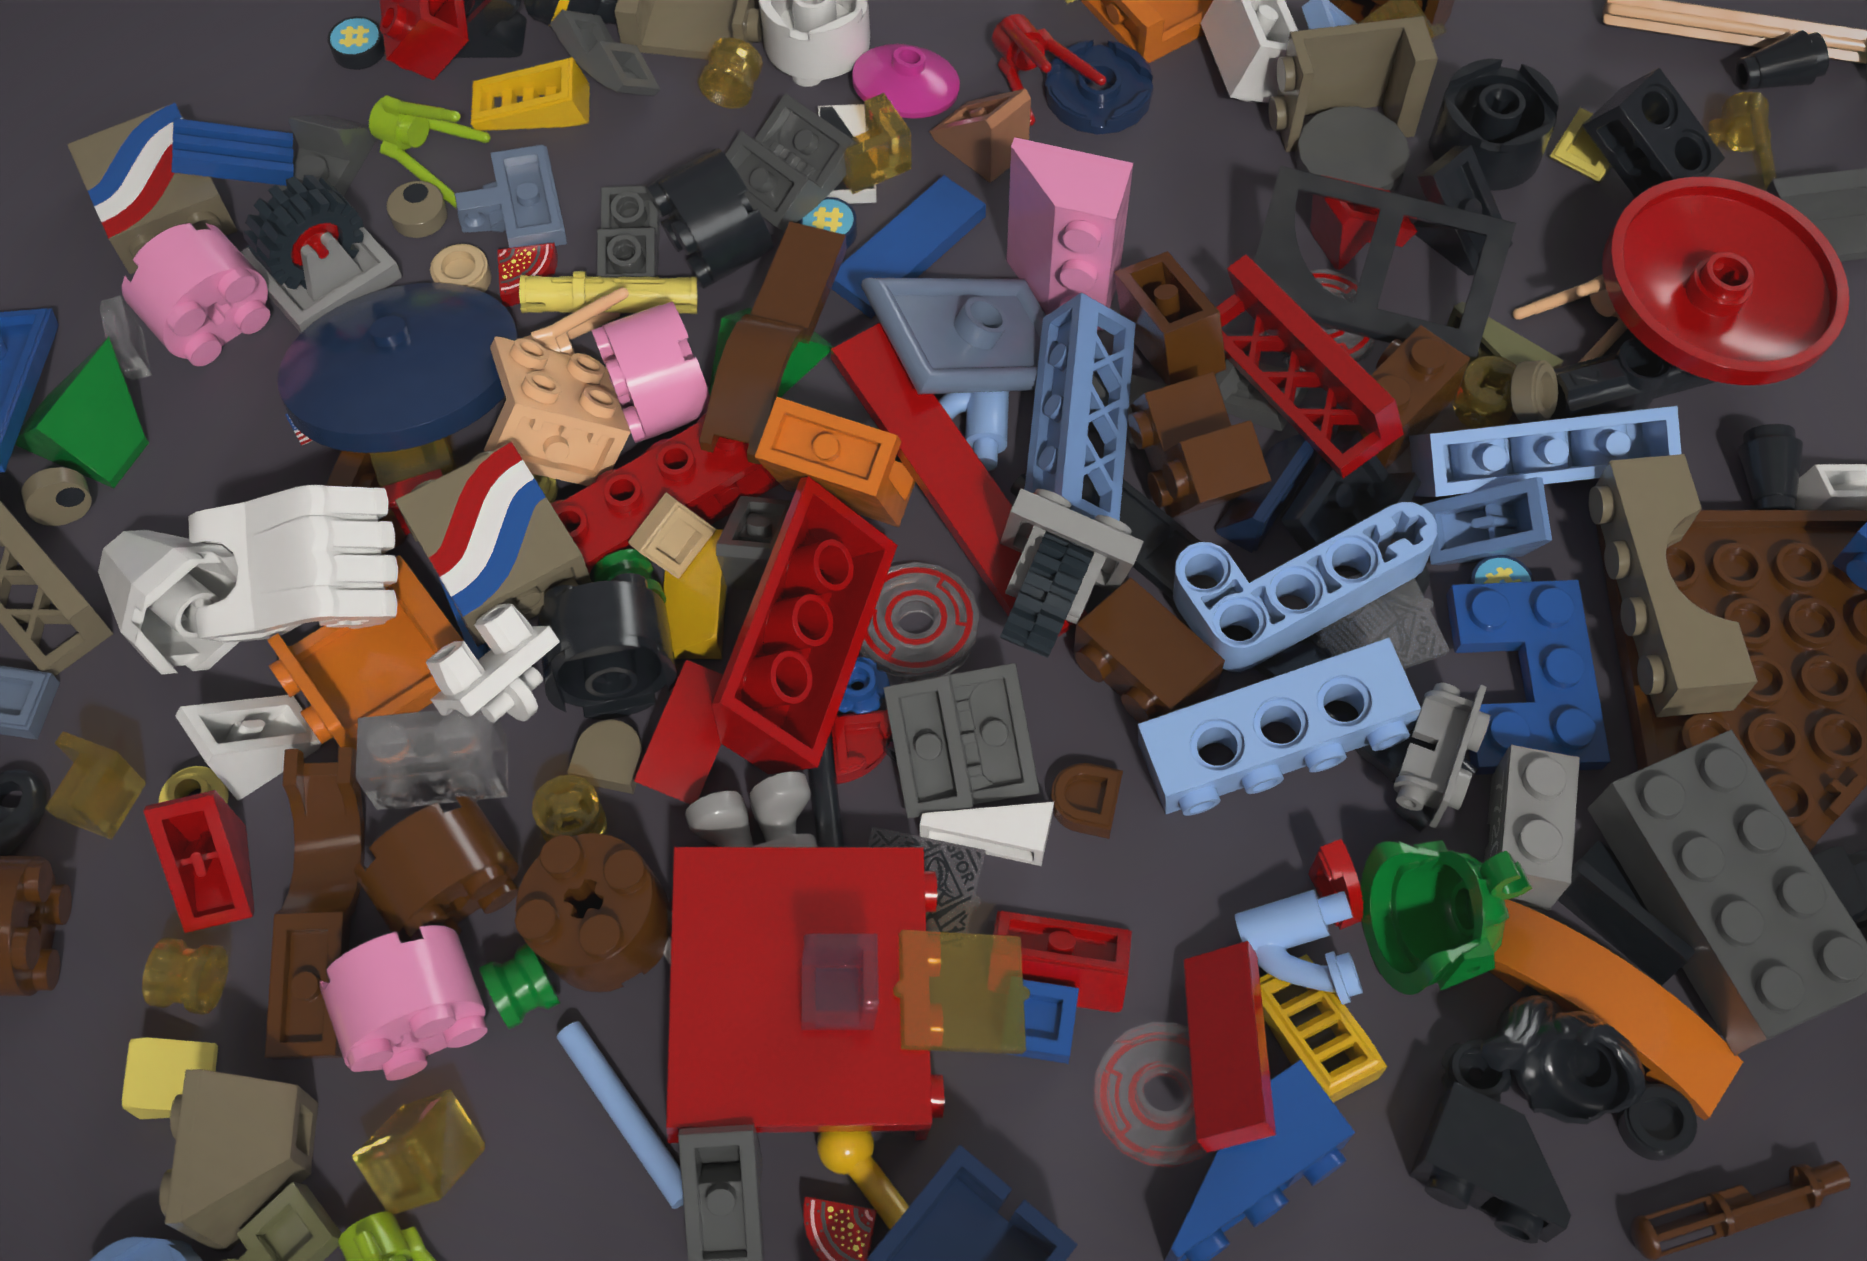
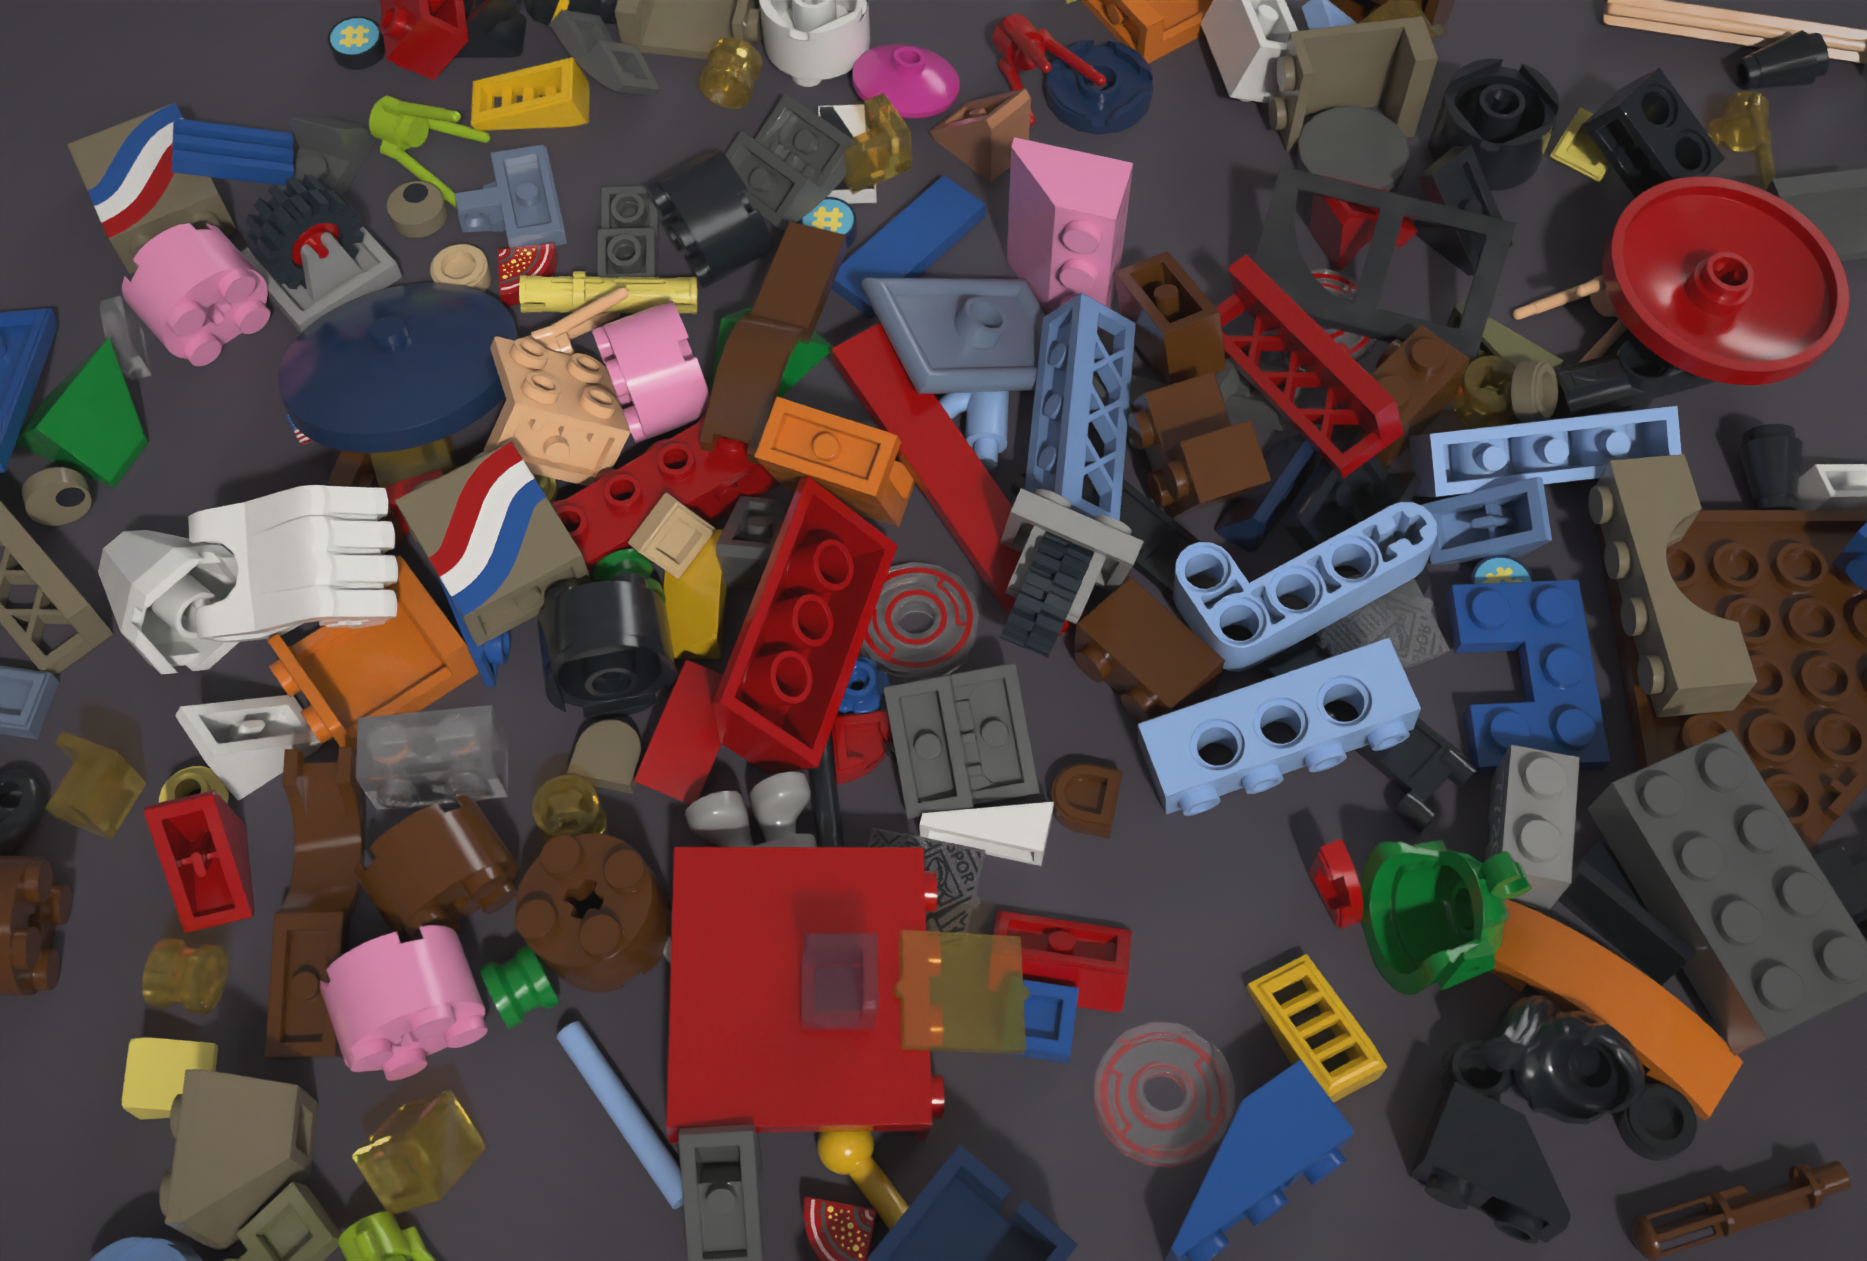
white hips [426,604,560,723] -> none
red tile [1184,941,1276,1153] -> none
light blue plant [1235,889,1363,1005] -> none
light grey hinge [1393,683,1491,828] -> none

